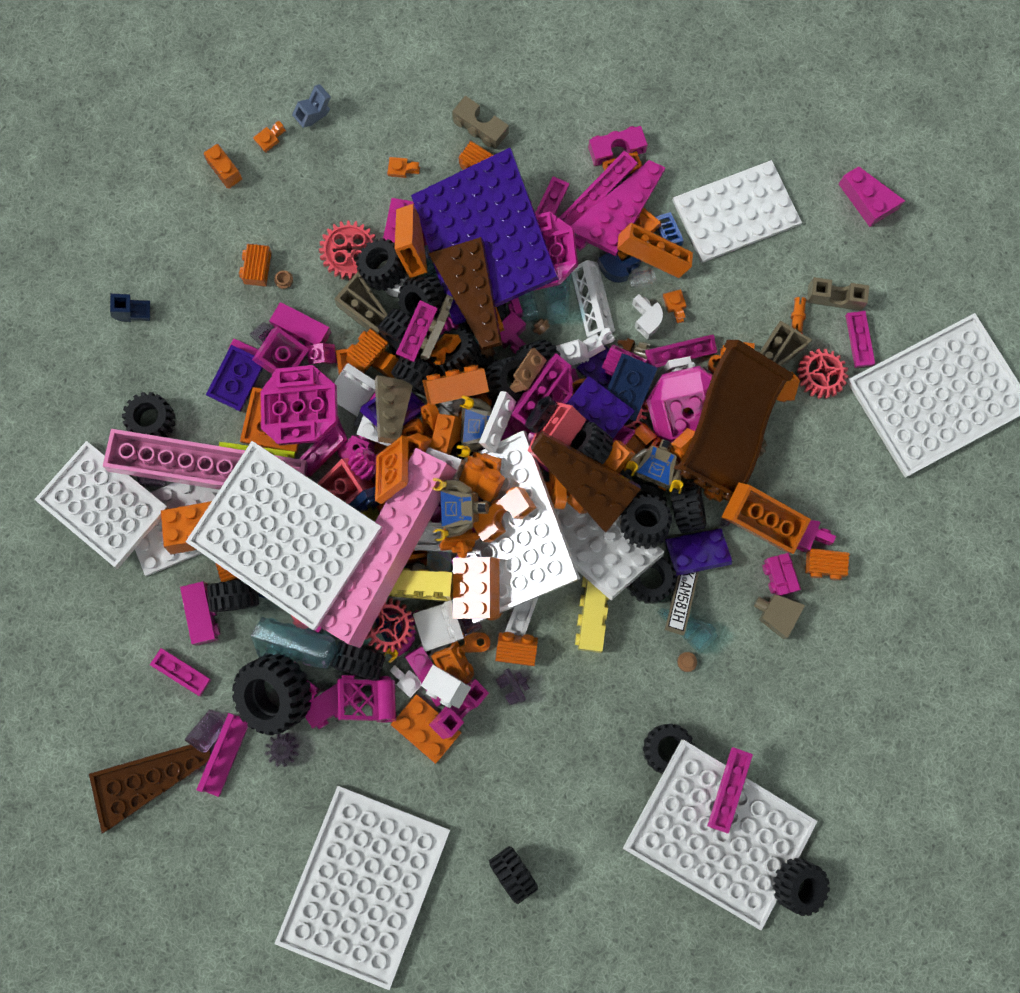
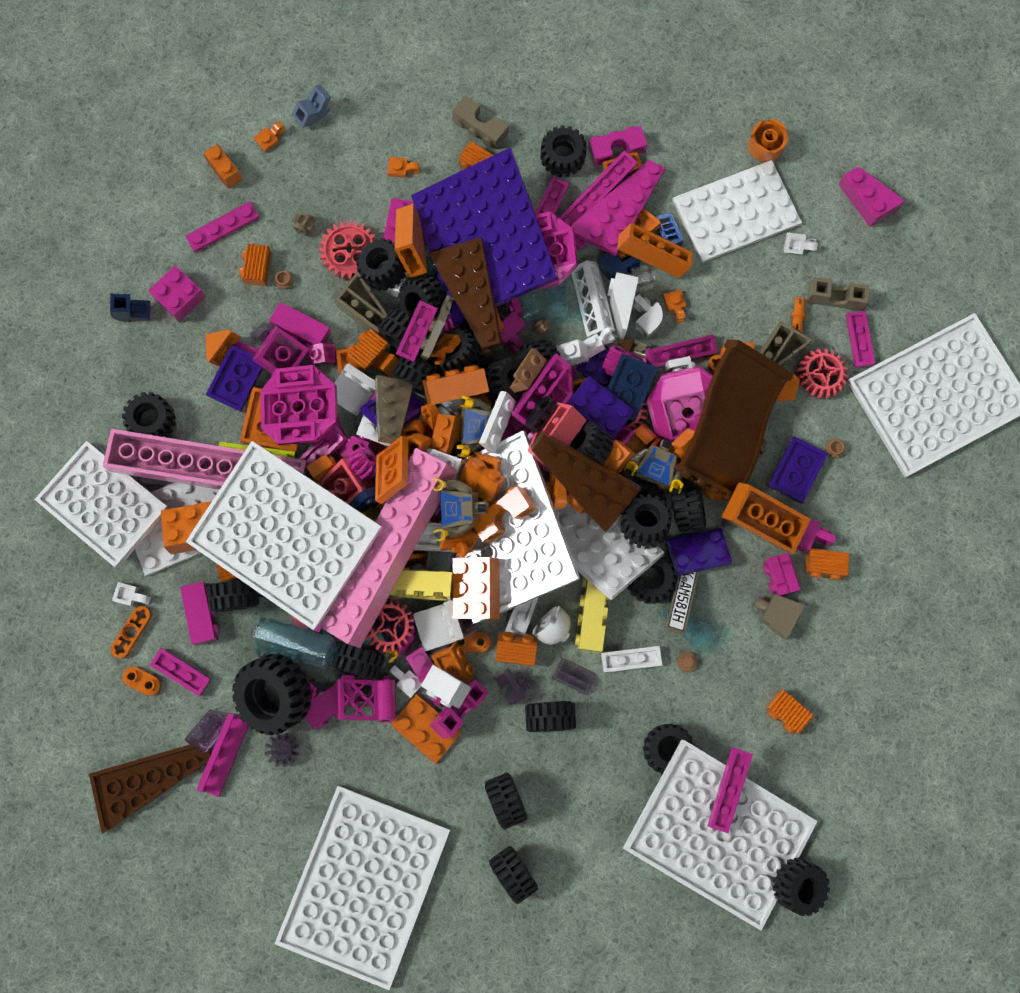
none -> orange beam [111,606,152,659]
none -> white plate [112,582,151,607]
none -> orange plate [122,667,161,696]
none -> dark pink brick [148,265,206,322]
none -> dark pink plate [185,201,259,253]
none -> orange slope [205,329,241,366]
none -> dark tan gear [292,212,316,235]
none -> orange brick [306,454,337,483]
none -> black tyre [485,772,527,830]
none -> black tyre [525,701,576,732]
none -> white cylinder [533,605,571,645]
none -> black tyre [540,125,587,177]
none -> clear purple slope [552,658,597,695]
none -> white plate [601,646,662,673]
none -> white slope [607,272,639,340]
none -> orange brick [748,119,788,162]
none -> orange brick [765,690,814,735]
none -> dark purple plate [768,436,828,504]
none -> white plate [784,233,818,254]
none -> medium nougat plate [825,439,845,458]

